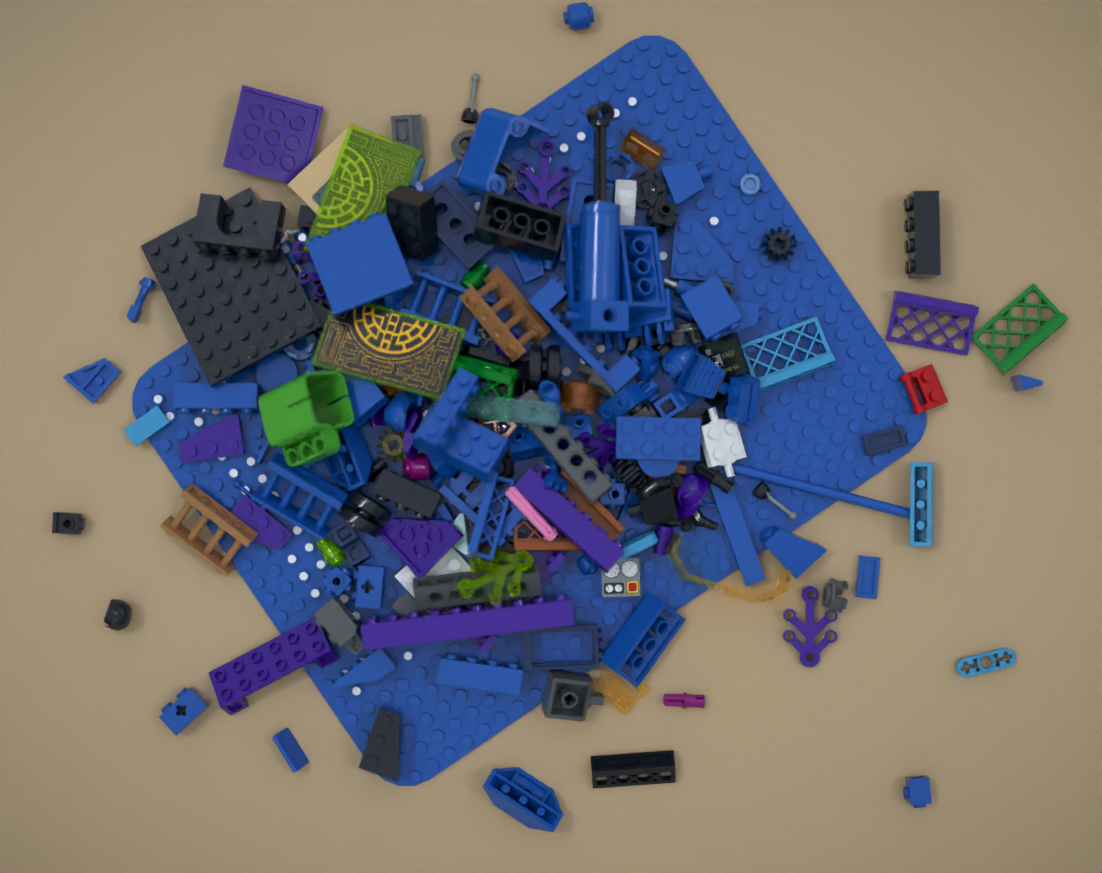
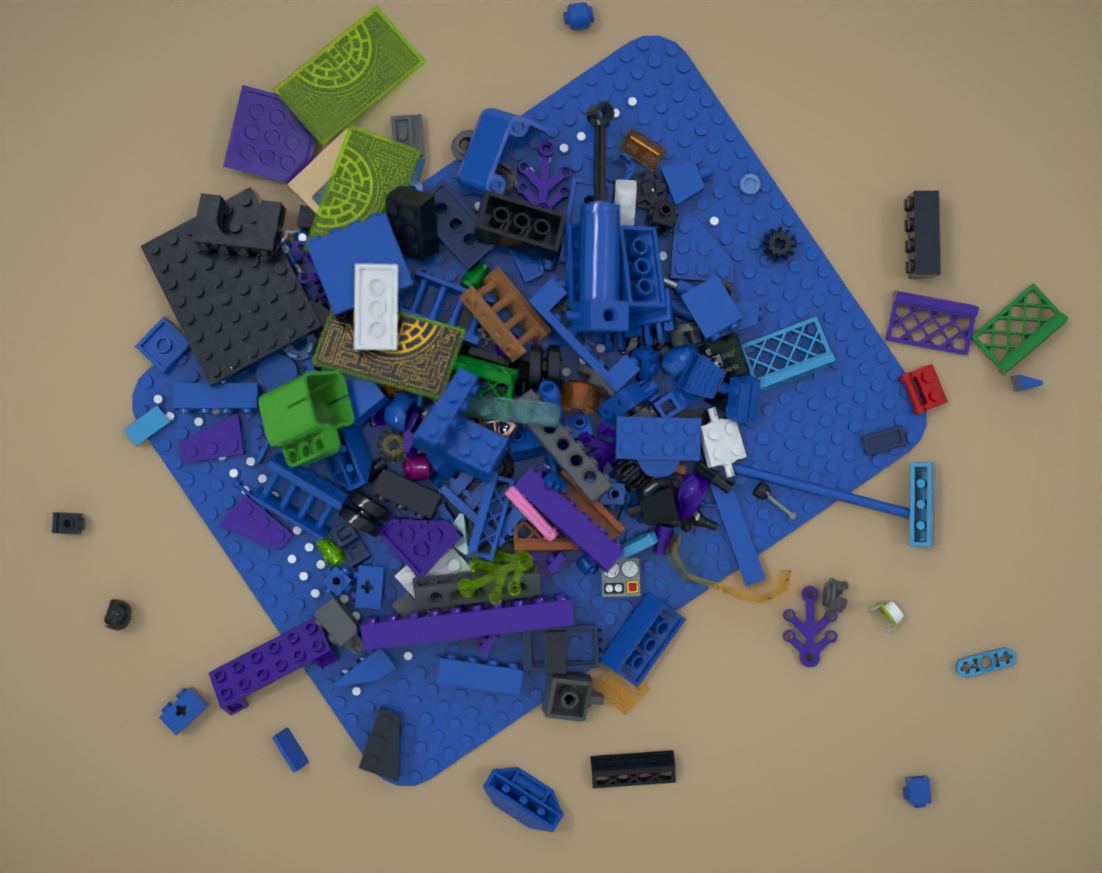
blue wing [63,358,122,404] -> none
blue hinge [127,277,155,323] -> none
medium nougat fence [160,483,259,577] -> none
hinge [461,73,480,124] -> none
magenta axle [663,692,705,709] -> none
blue slope [759,526,827,579] -> none
blue tile [855,556,880,599] -> none
none -> blue tile [135,317,191,375]
none -> clear neon green piece [273,5,426,146]
none -> white tile [354,264,398,350]
none -> black tile [545,631,567,674]
none -> piece [869,600,904,633]

